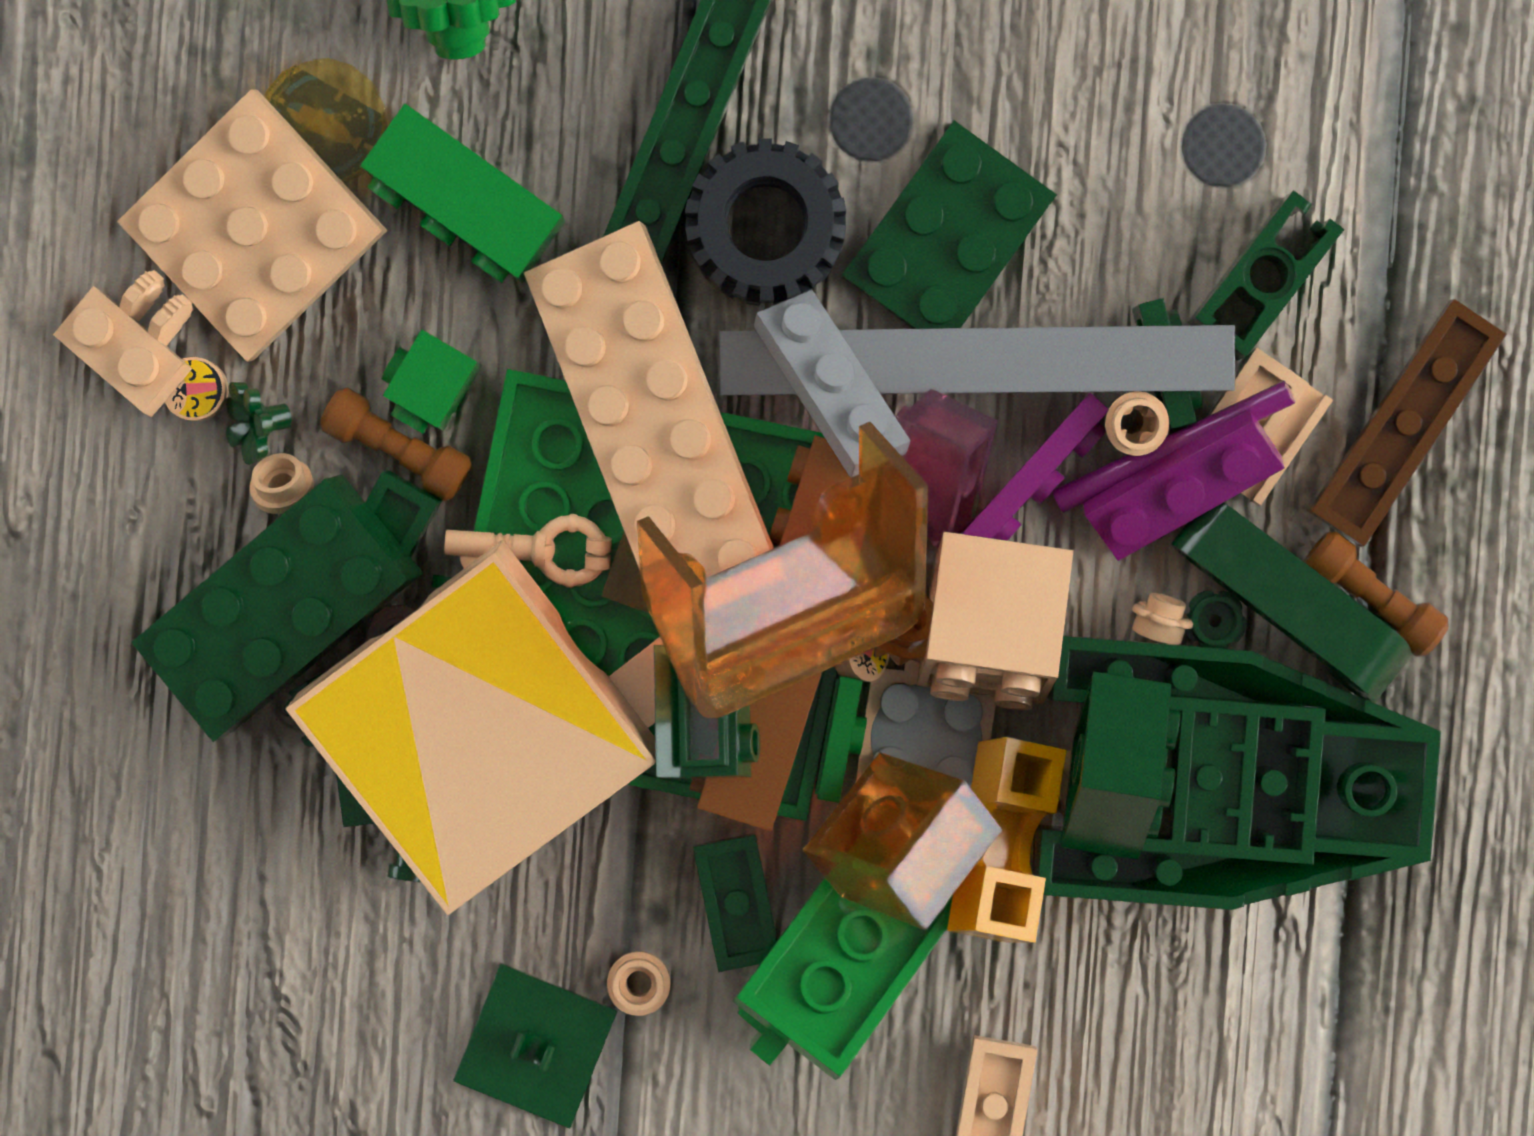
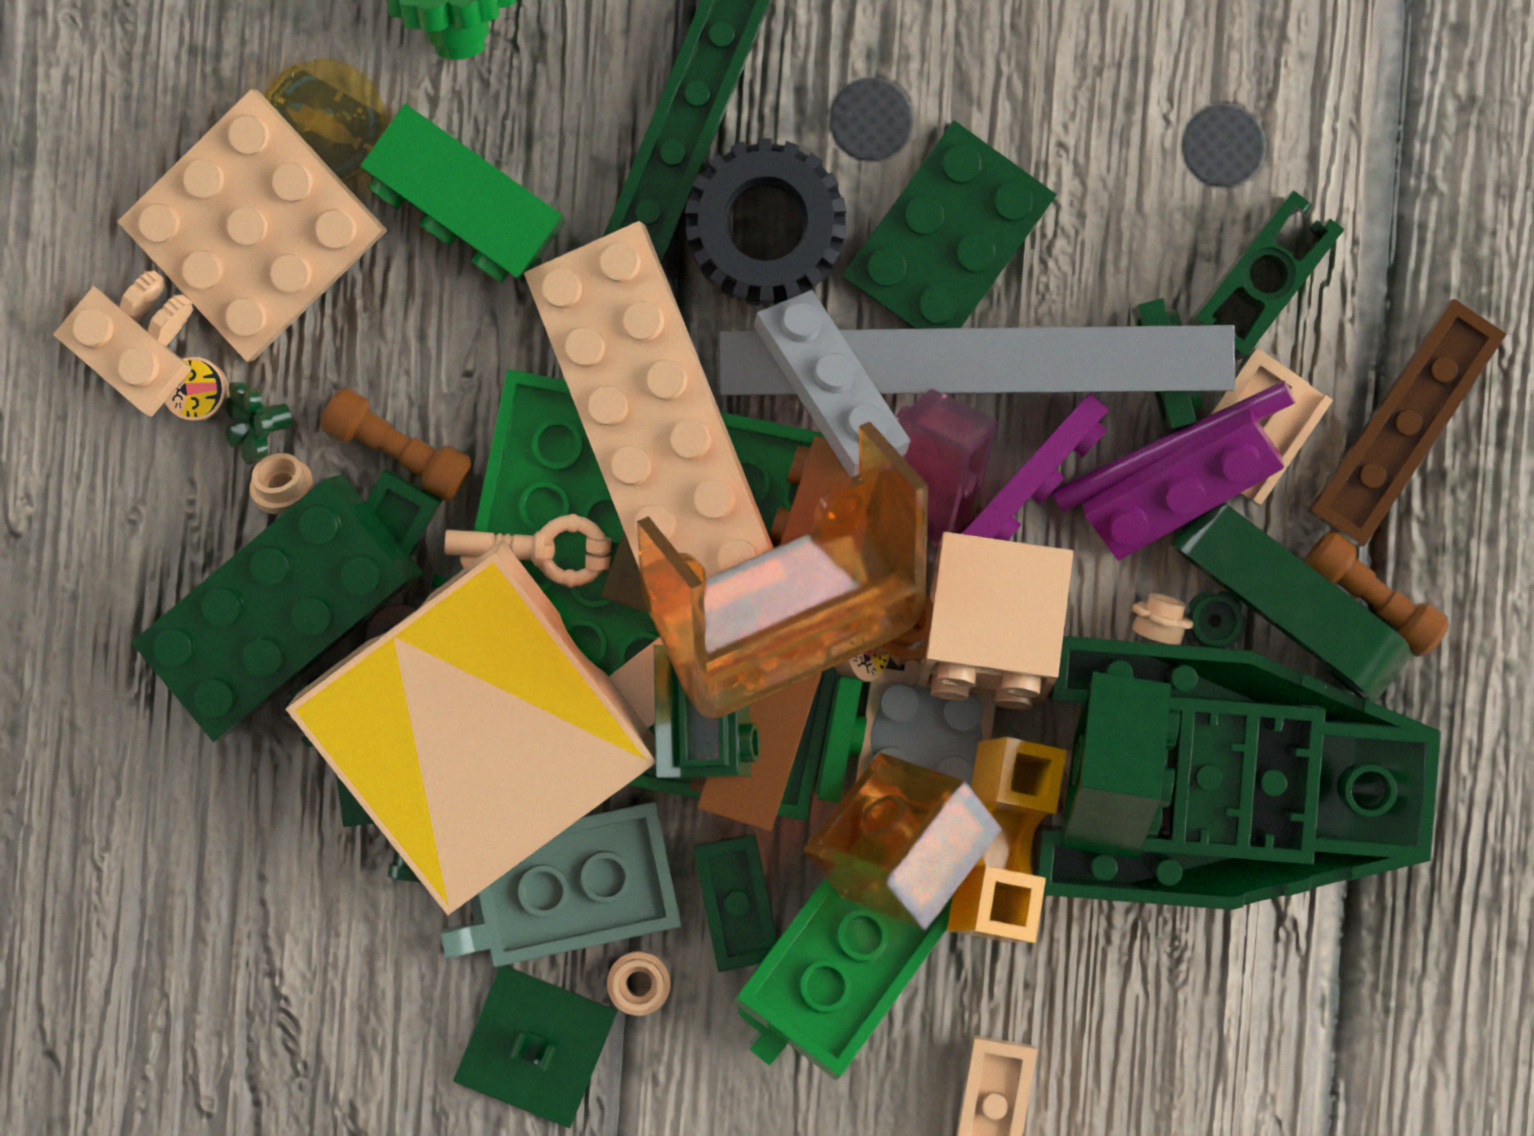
green brick [381,329,482,434] -> none
light nougat cone [1105,391,1169,456] -> none
none -> sand green tile [440,801,682,967]

